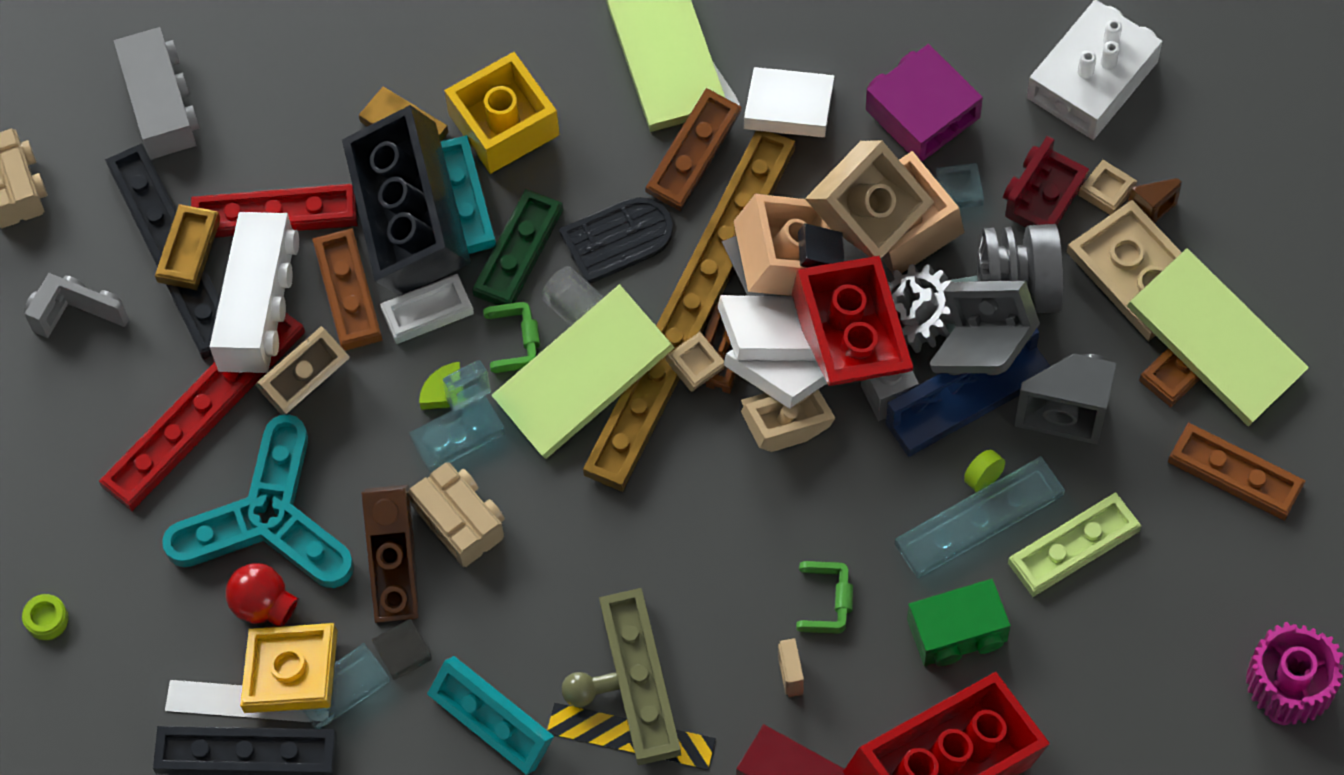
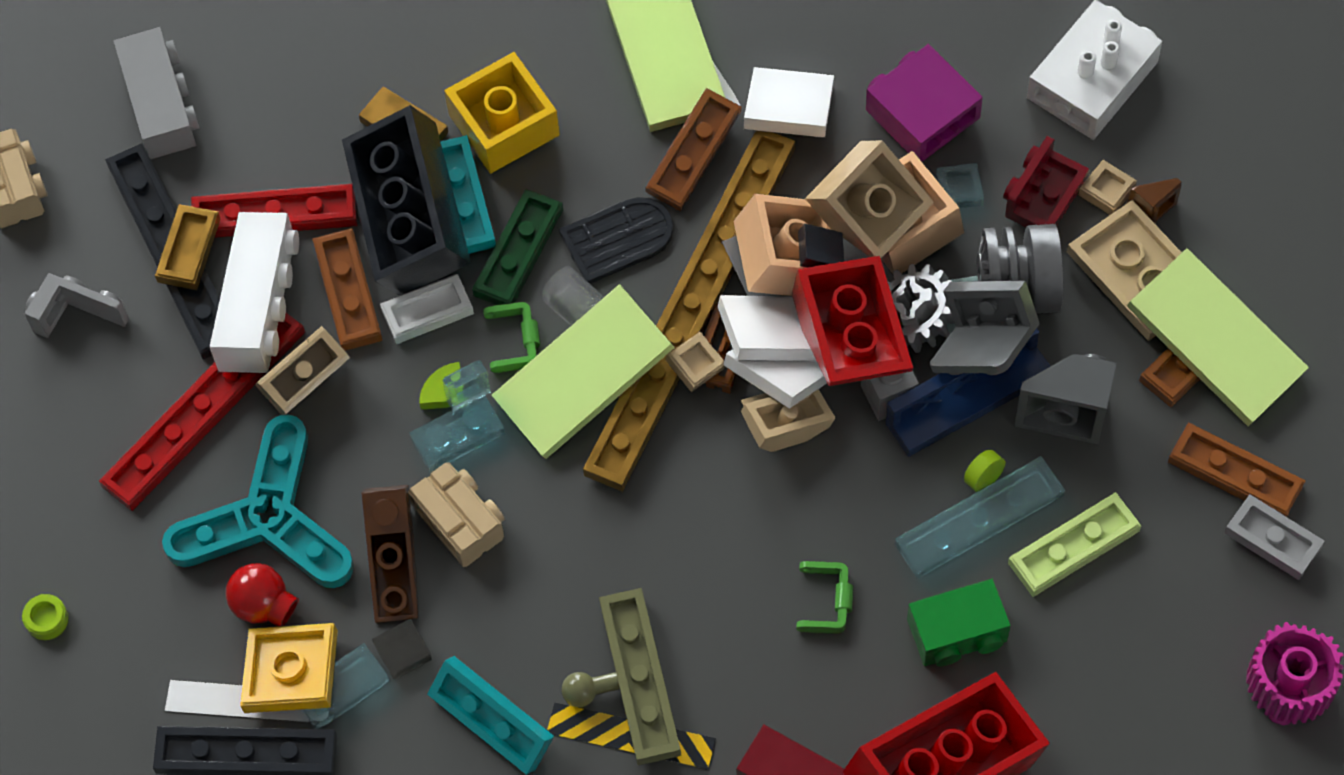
tan tile [778,638,804,697] -> none
none -> light grey plate [1224,494,1325,580]

